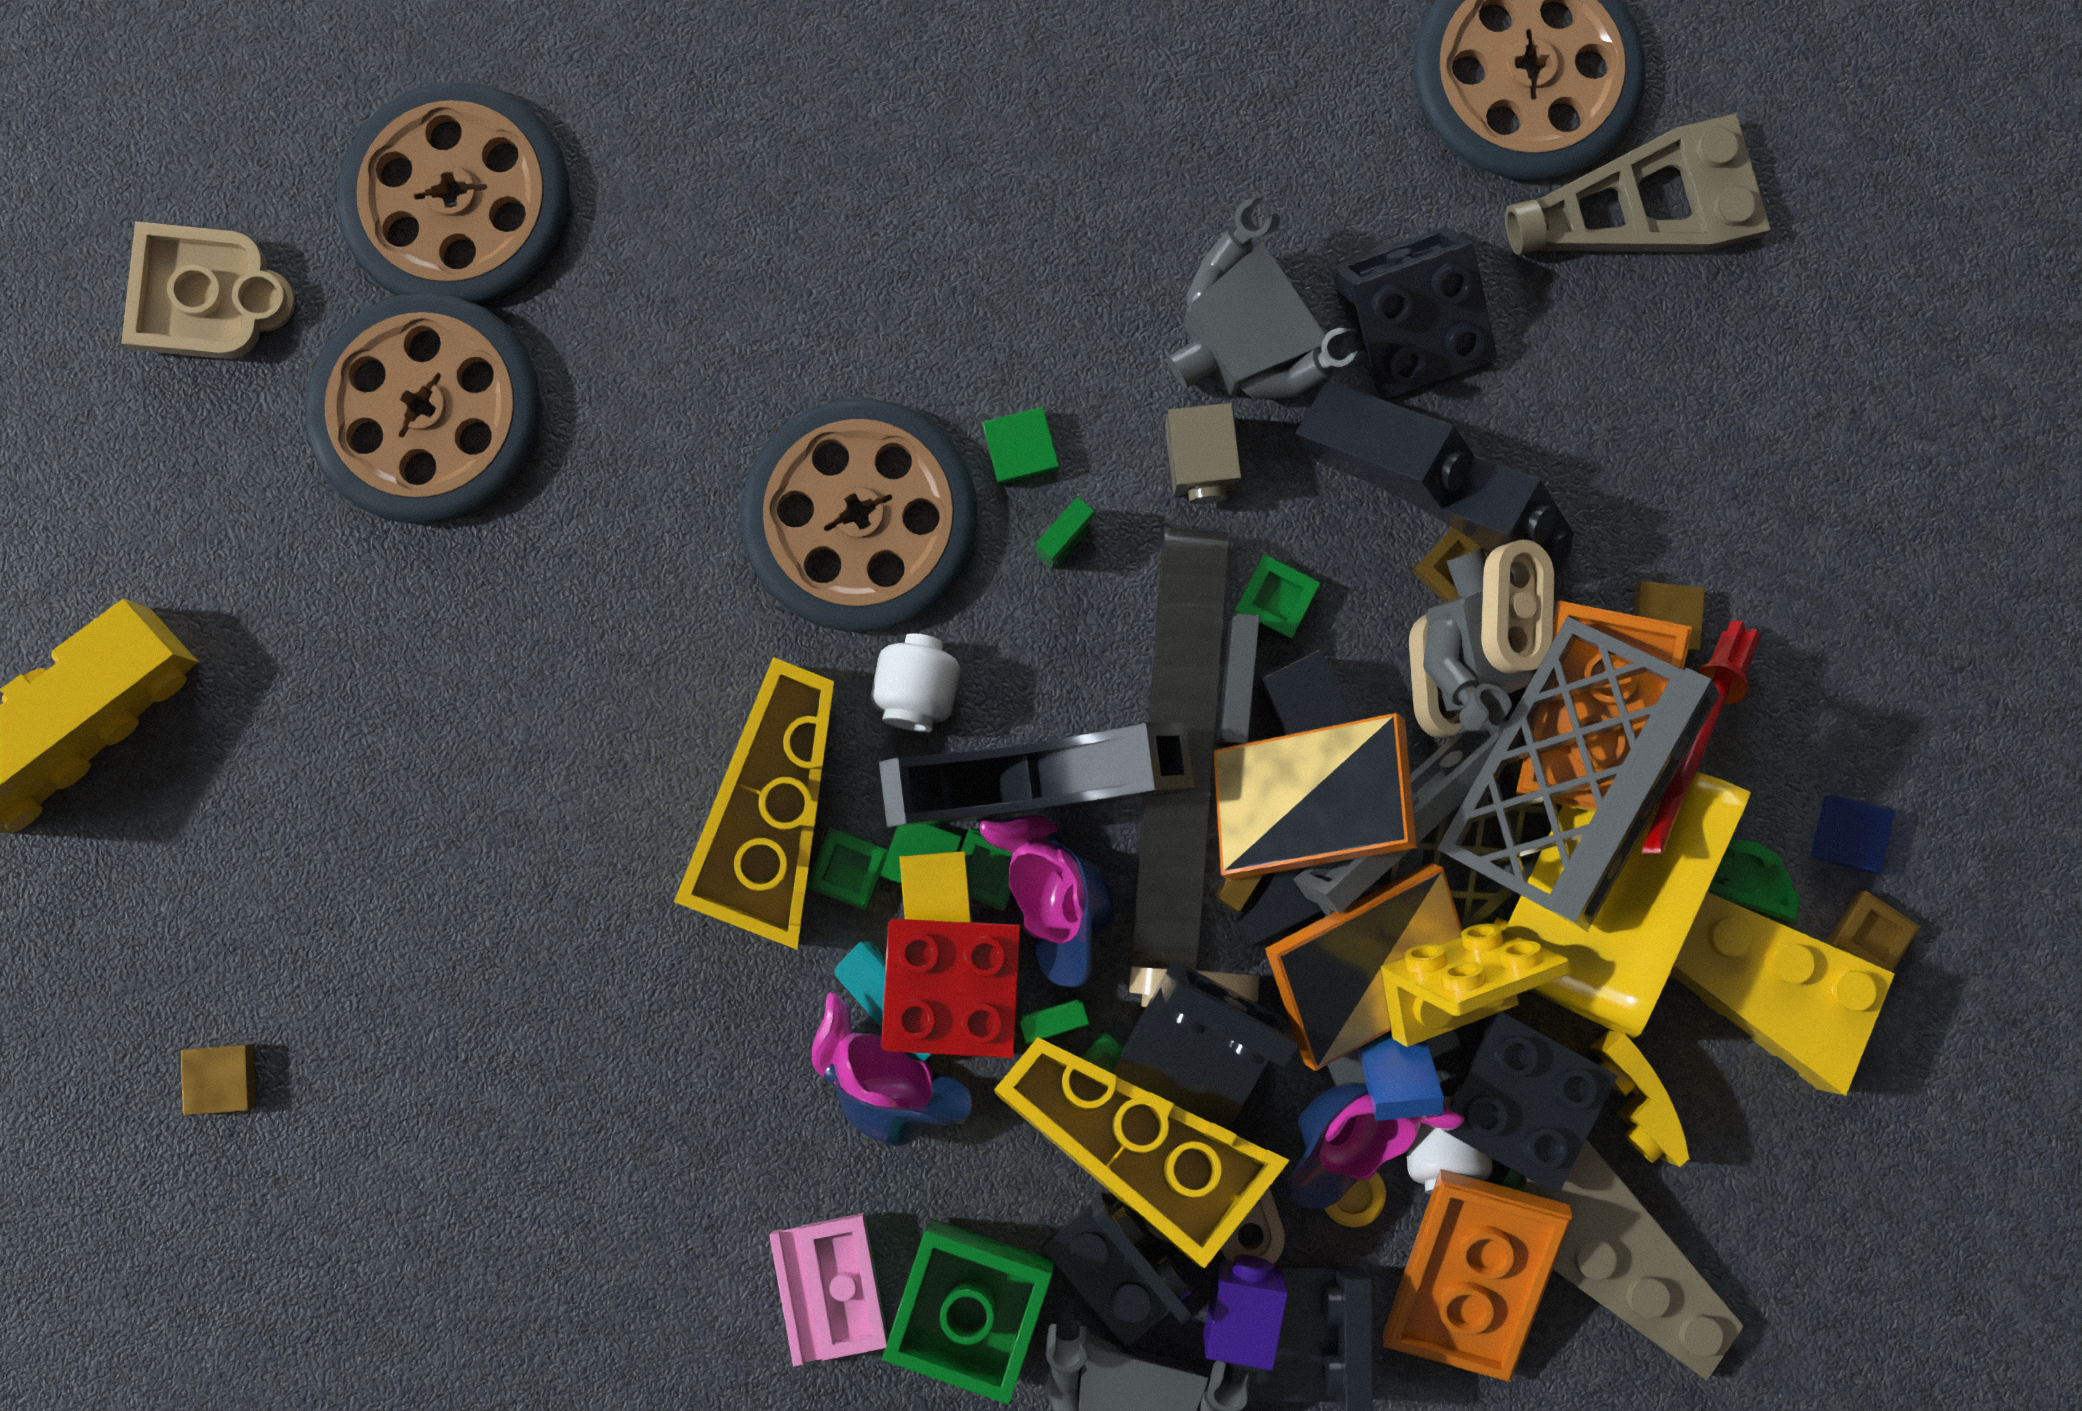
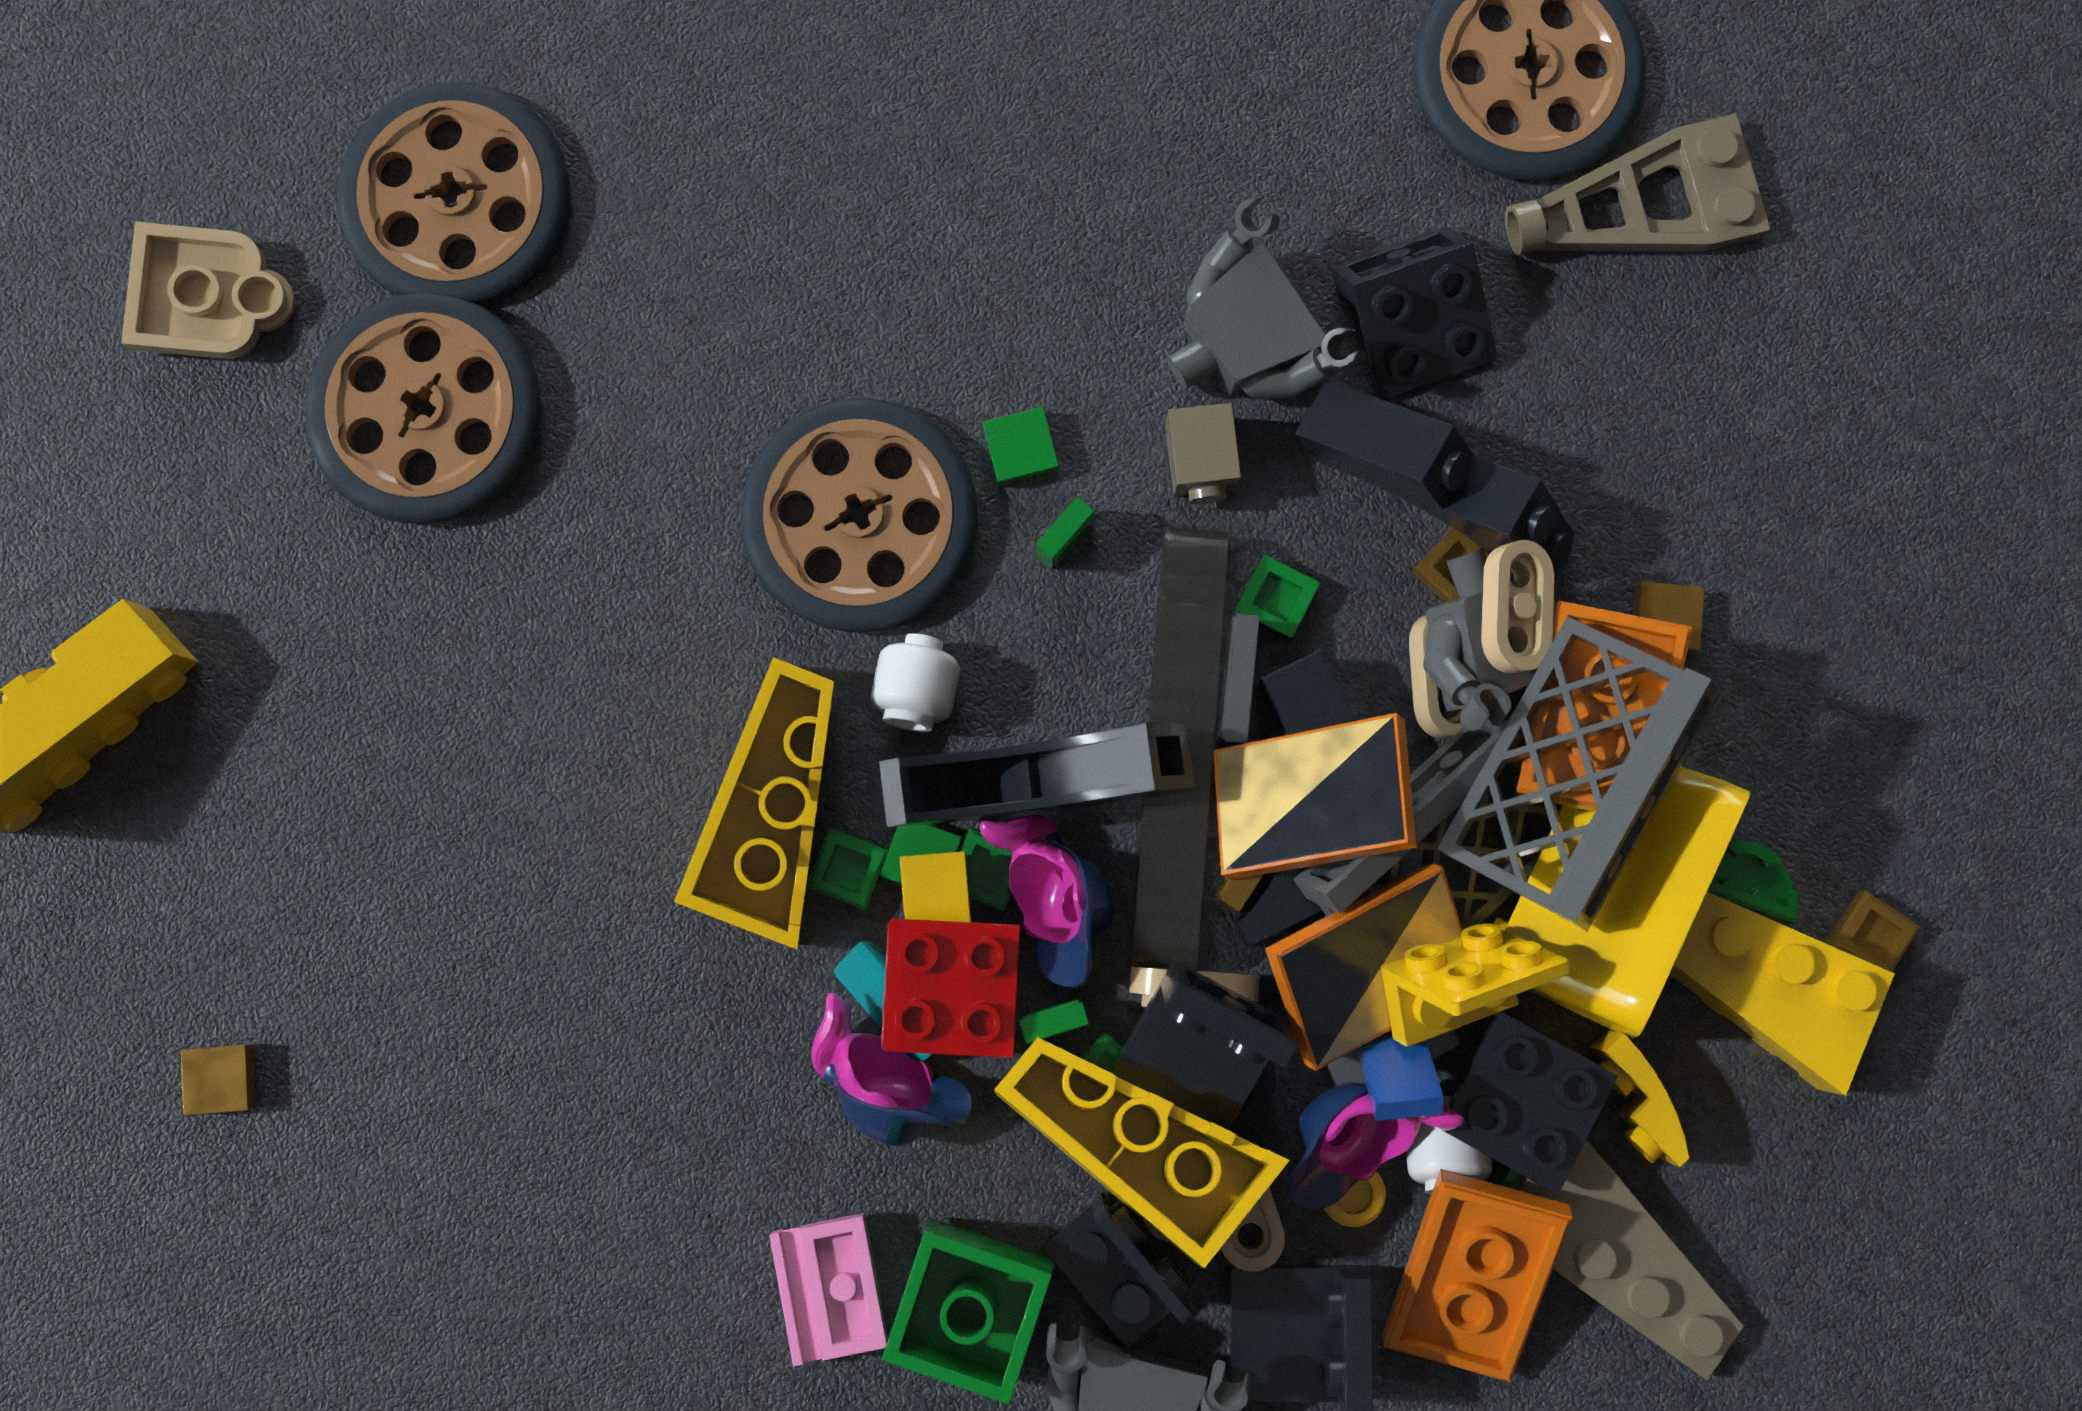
dark purple brick [1203,1255,1287,1371] -> none
red piece [1642,620,1761,854] -> none
clear blue tile [1810,795,1895,874] -> none

